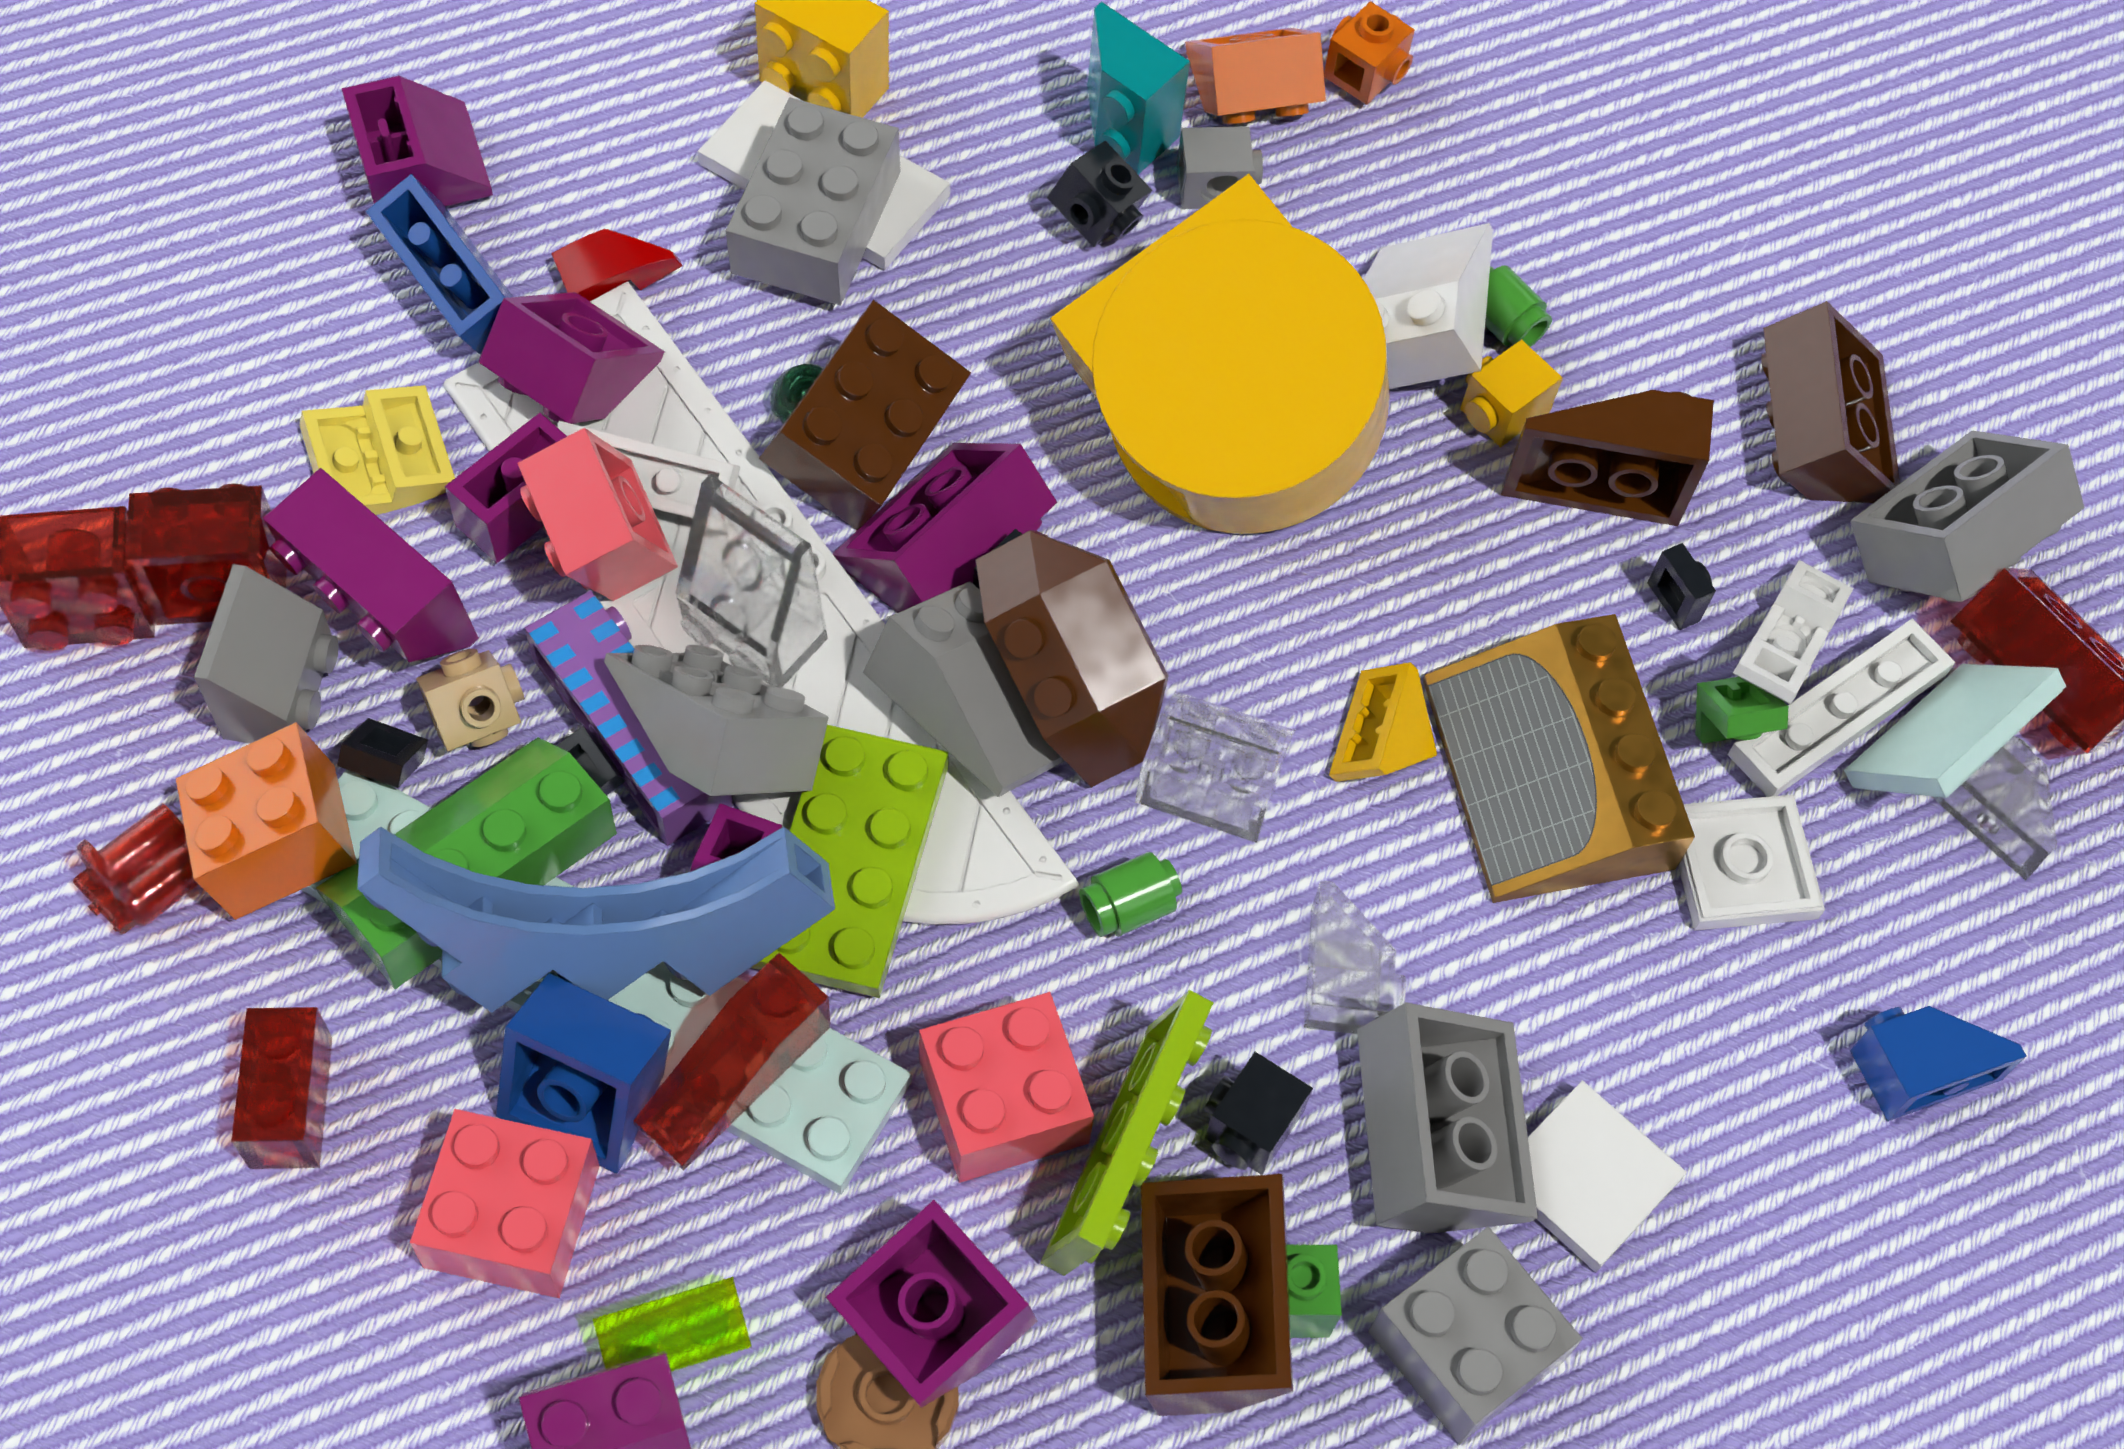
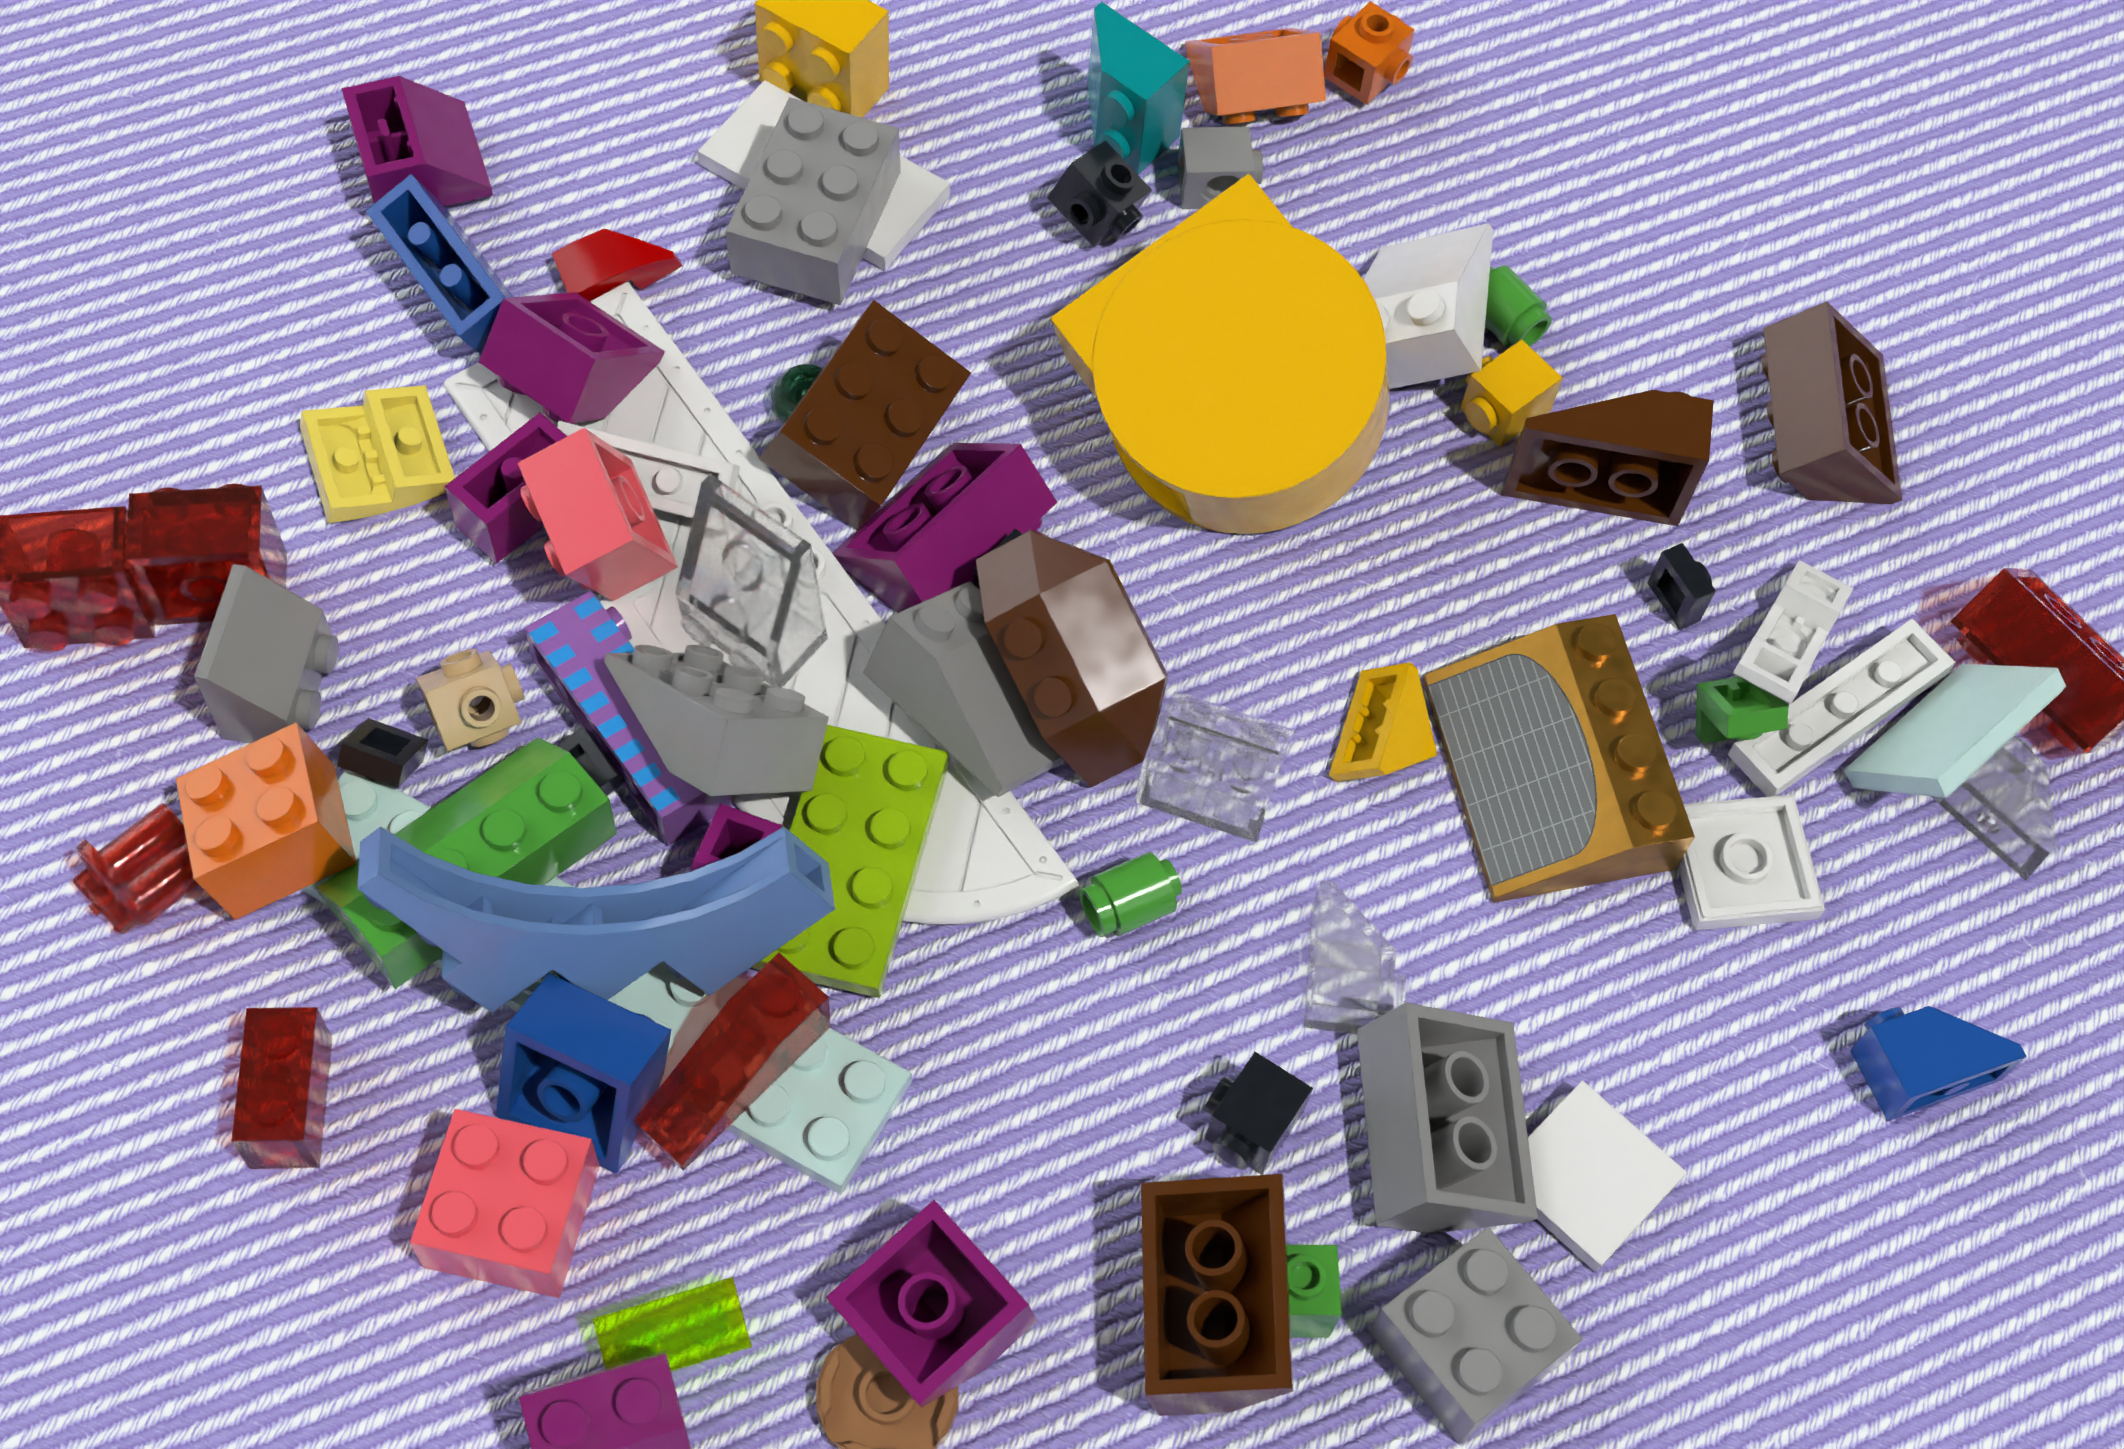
magenta slope [263,468,479,663] -> none
coral brick [919,992,1094,1183] -> none
lime plate [1040,989,1214,1276] -> none
light grey brick [1850,430,2084,602] -> none

